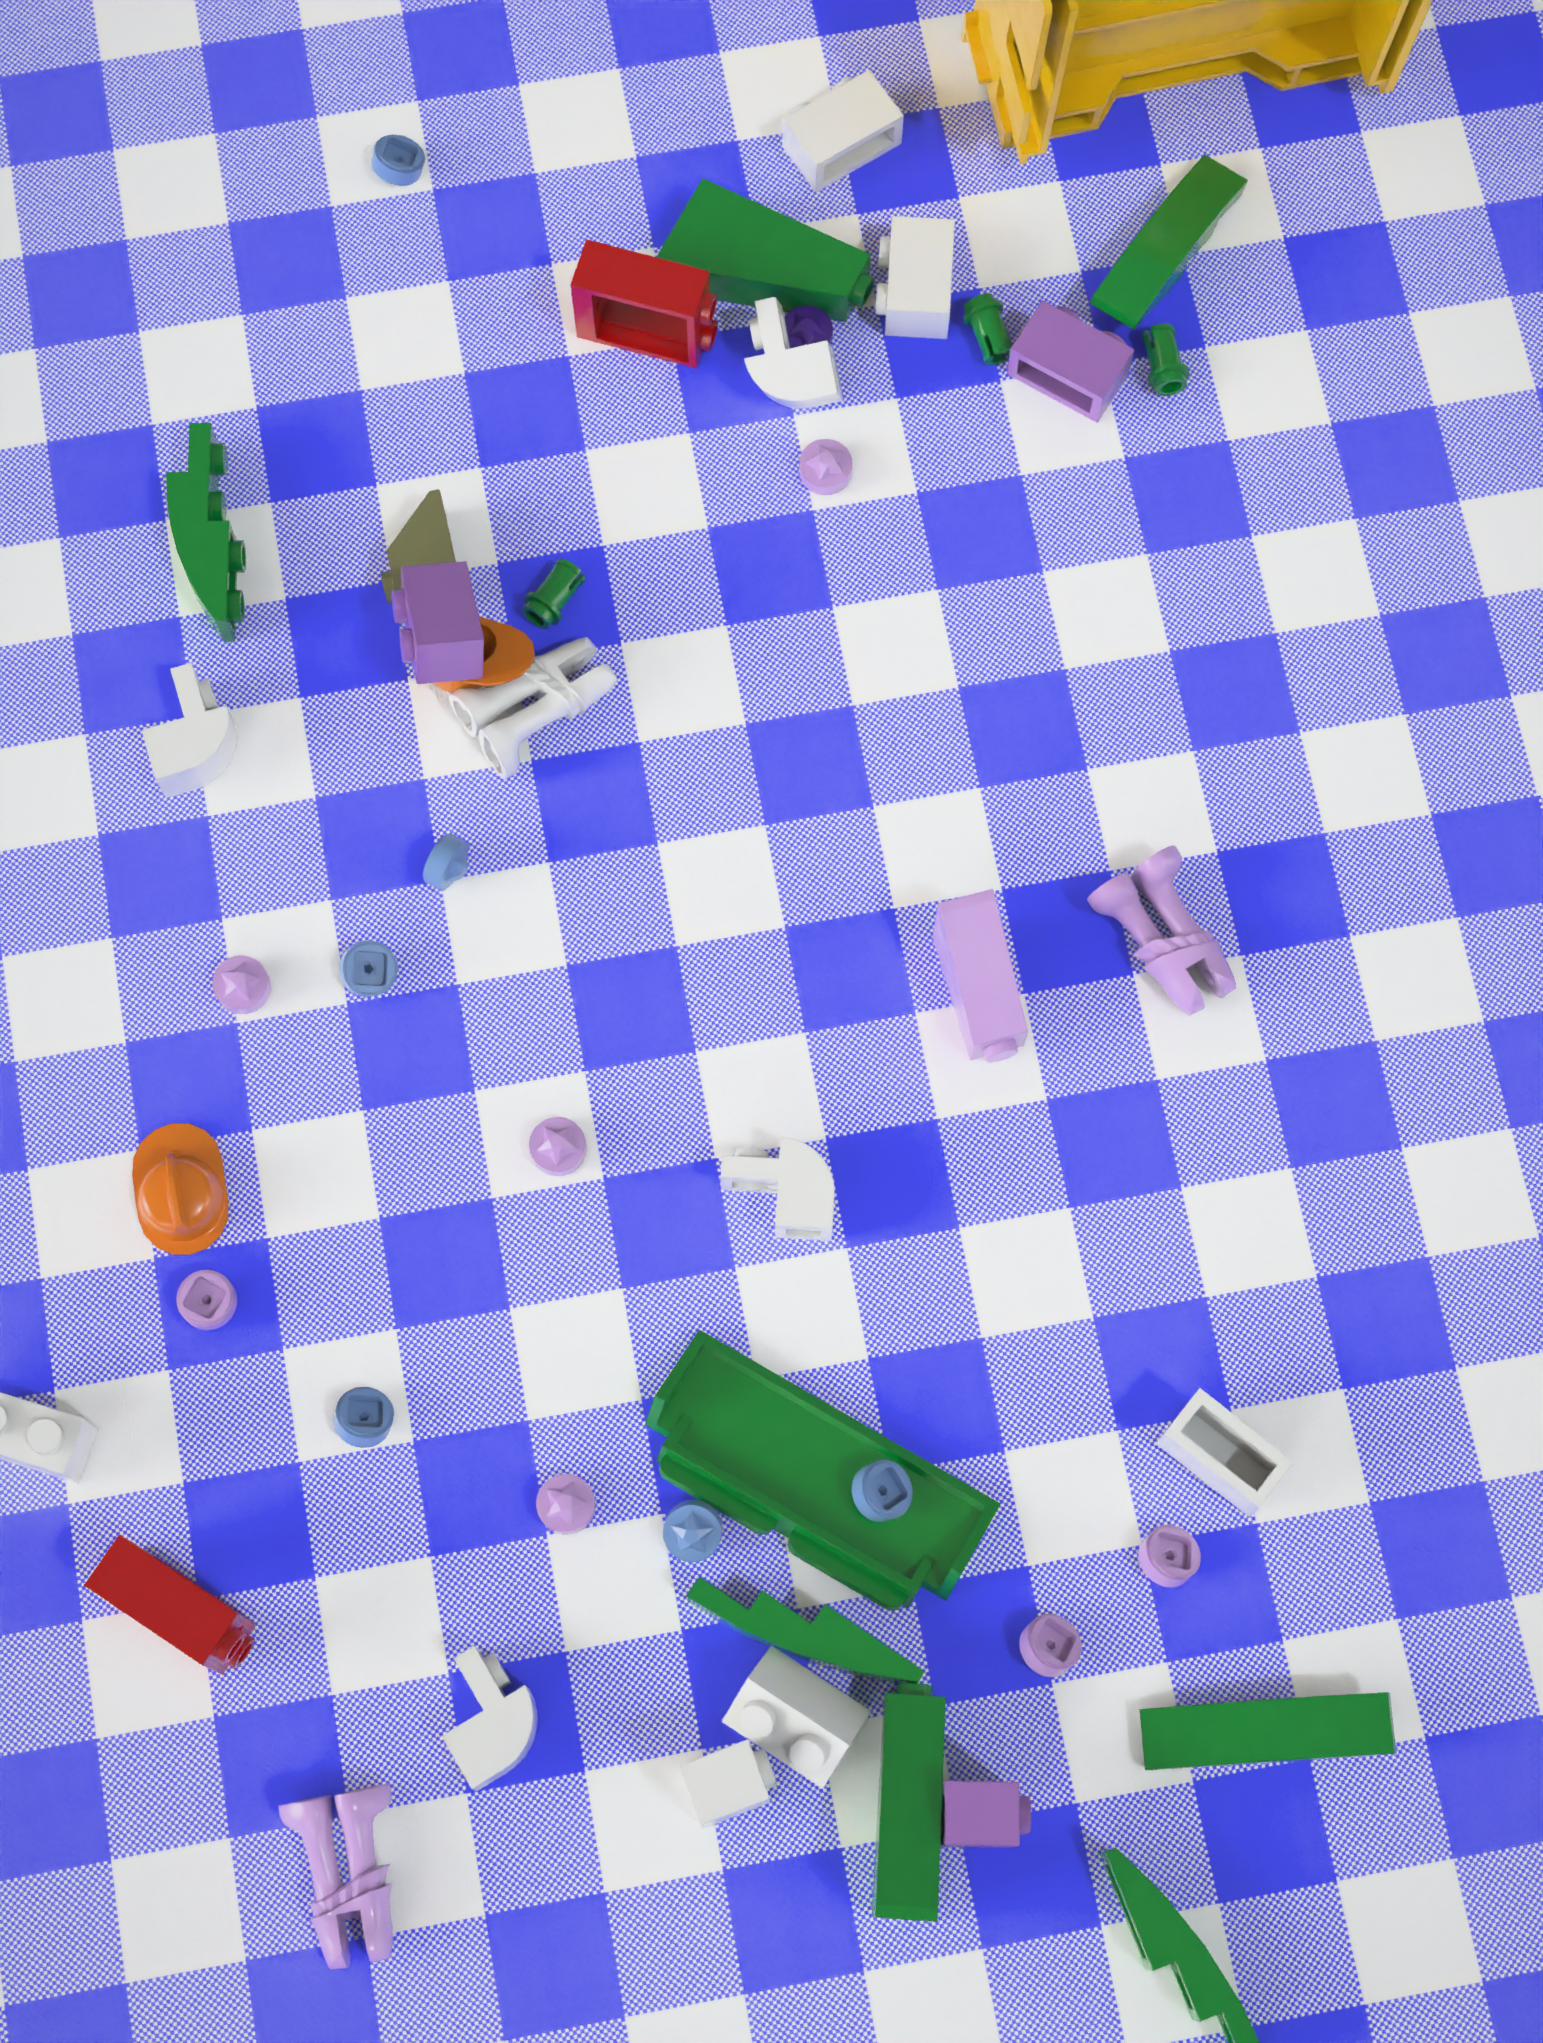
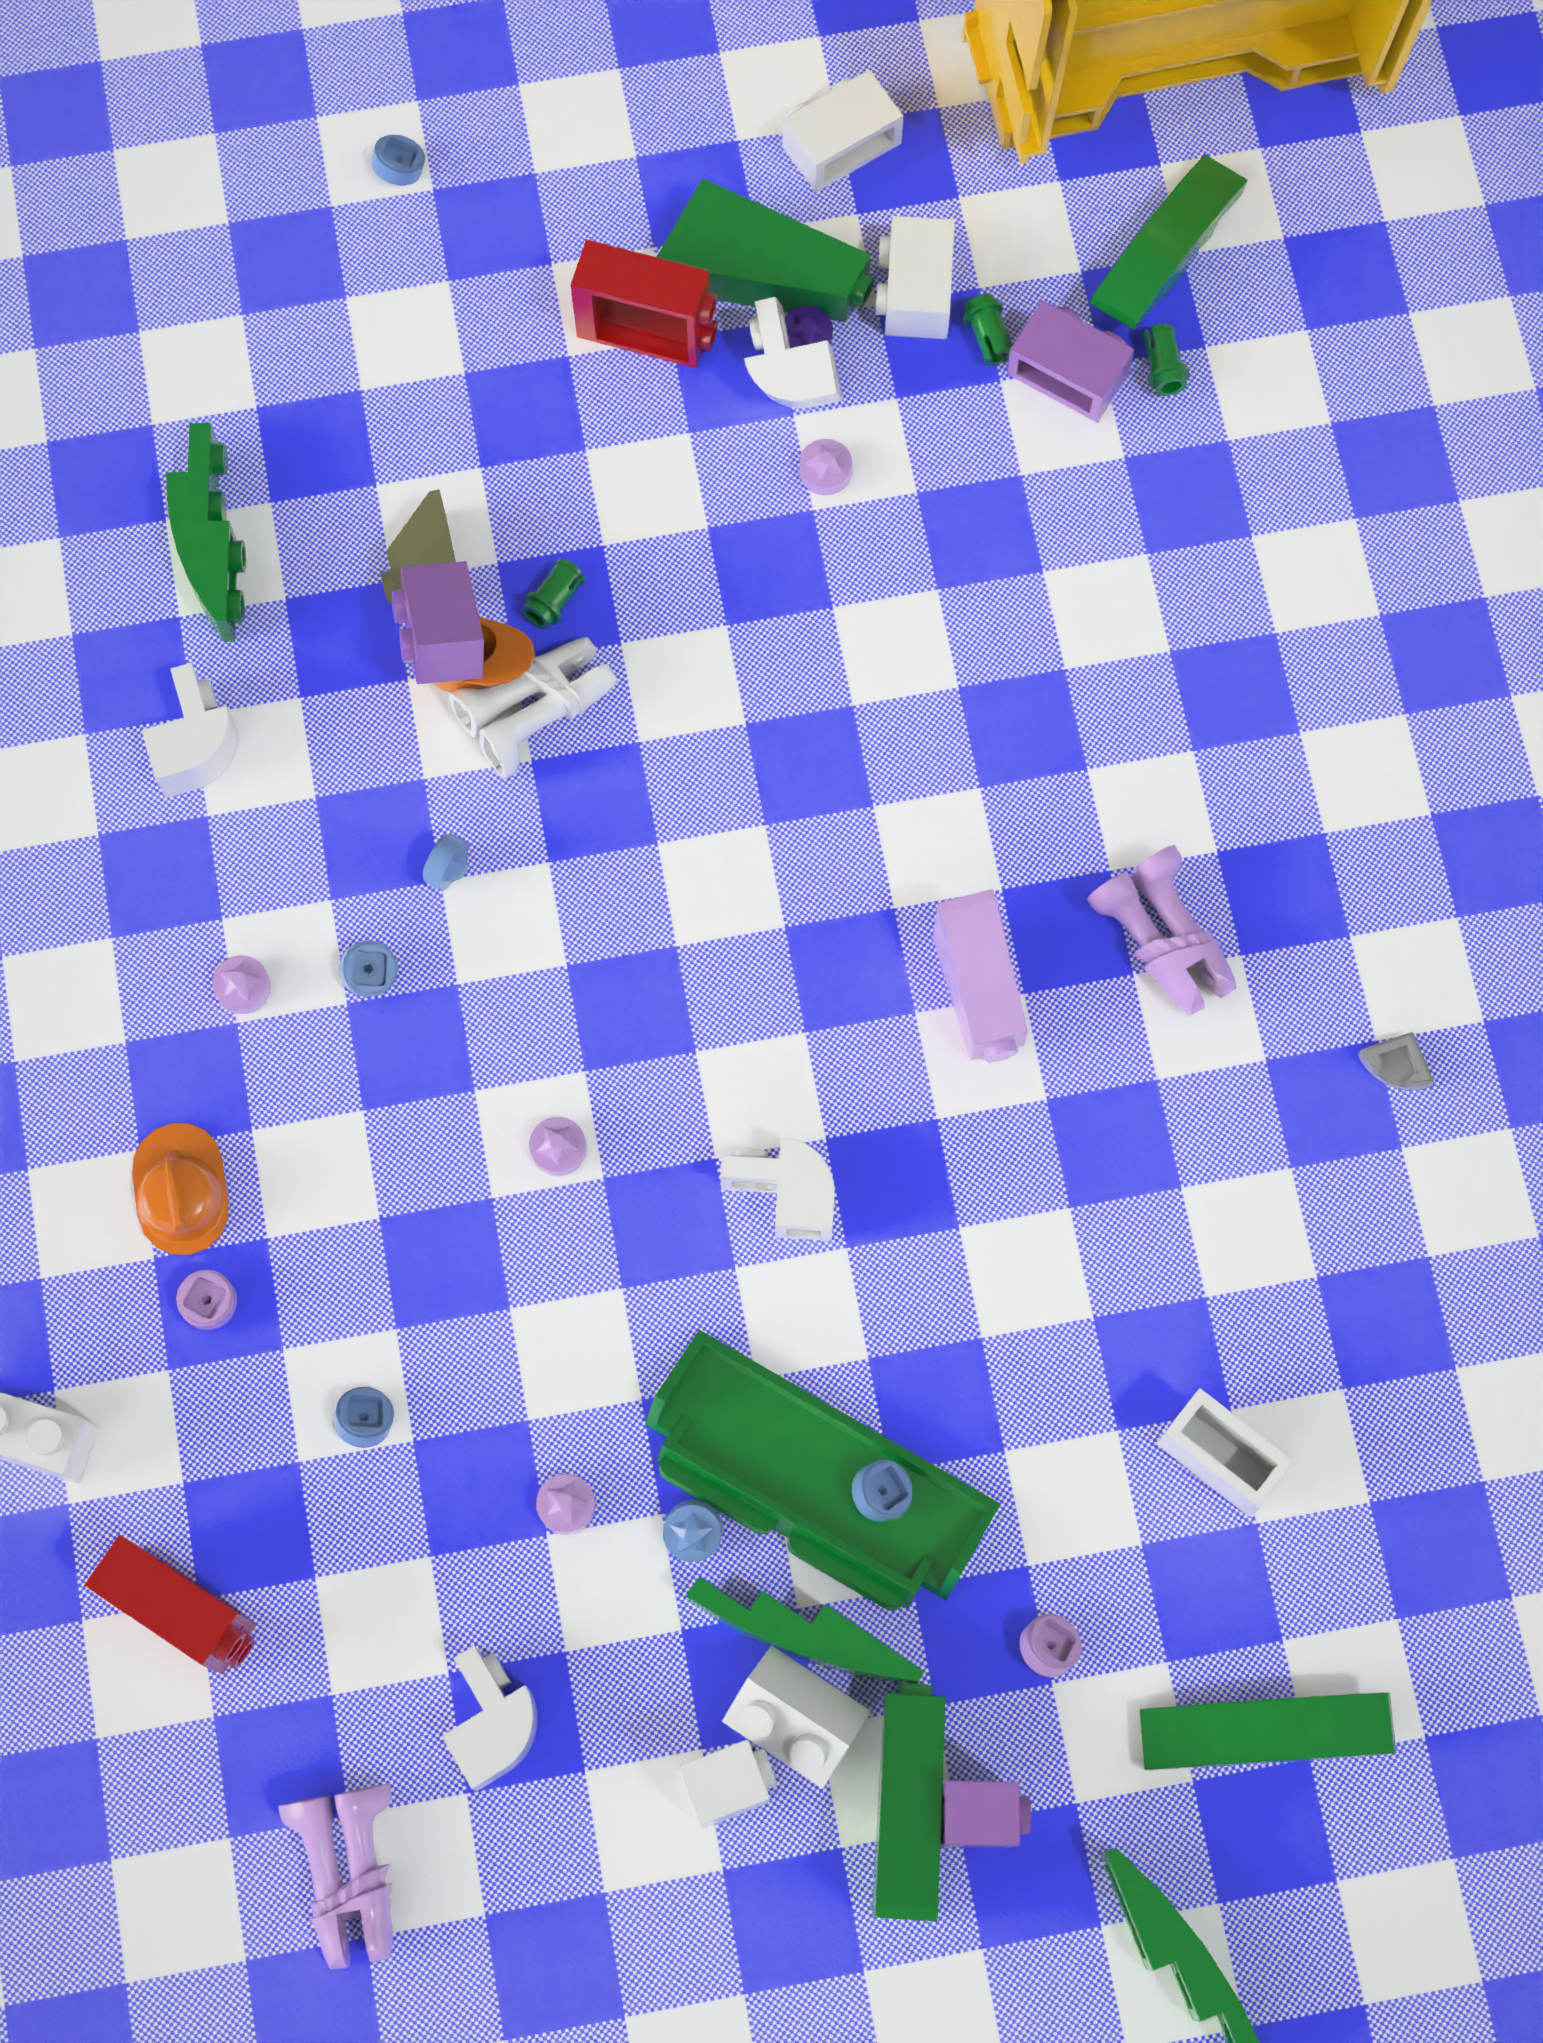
lavender tile [1138,1525,1201,1588] -> none
none -> light grey tile [1358,1032,1435,1091]

